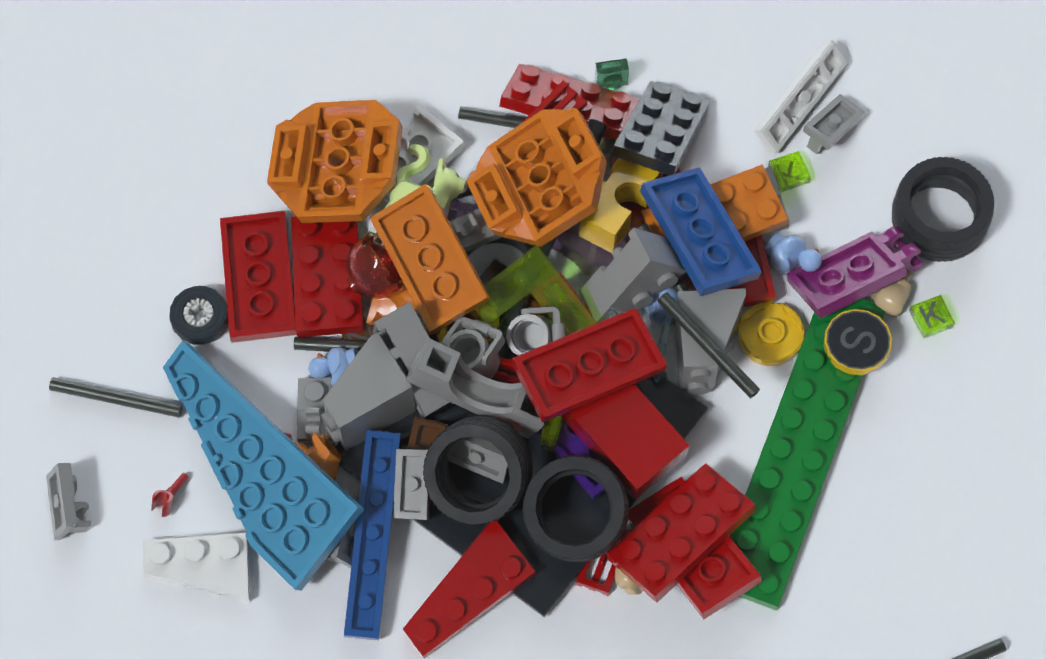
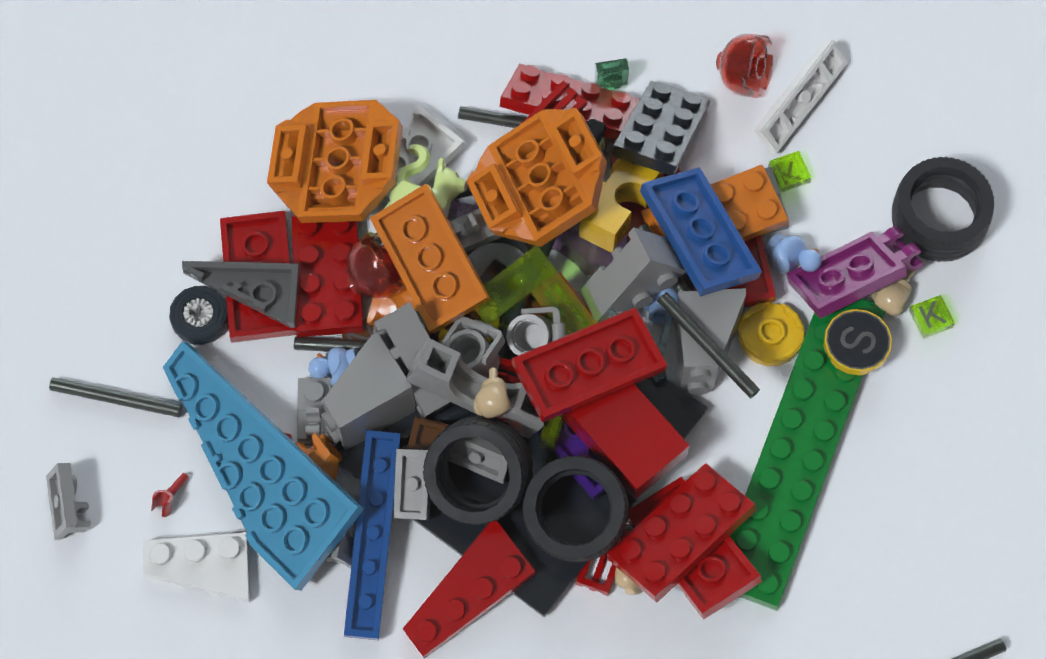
light grey plate [803,94,865,154] -> none
none -> dark grey wing [182,261,300,328]
none -> tan piece [474,368,511,419]
none -> clear red cylinder [716,34,773,98]

